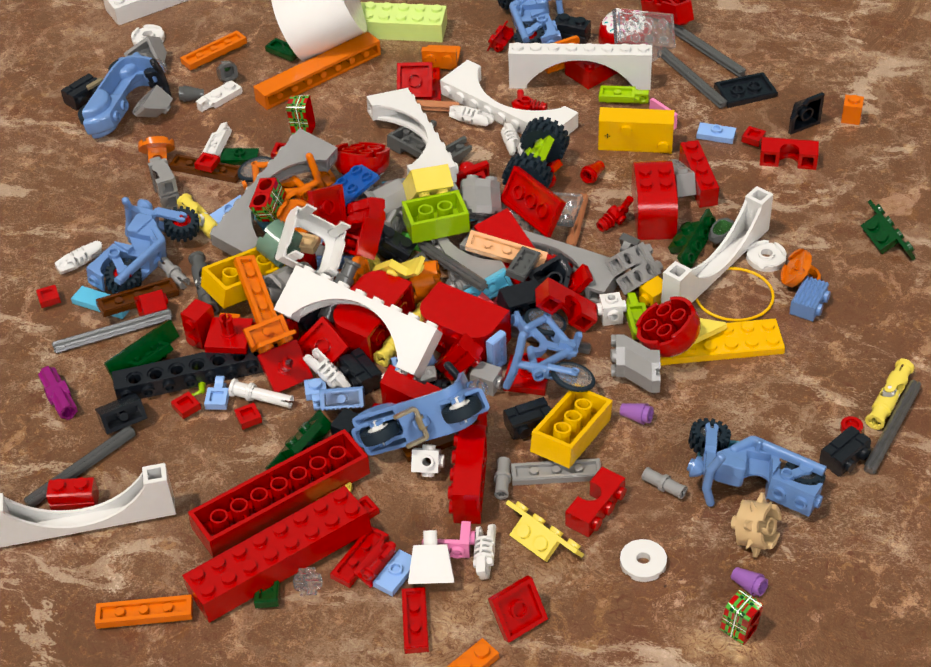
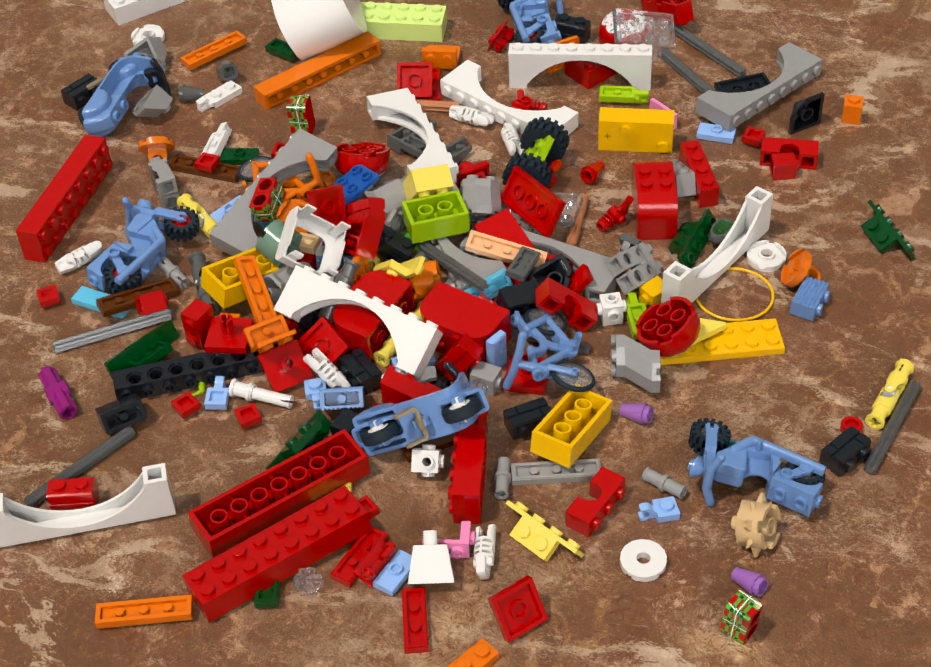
none -> red brick [16,134,113,263]
none -> light blue plate [637,496,680,523]
none -> light grey arch [695,42,823,131]
none -> red brick [769,152,800,181]

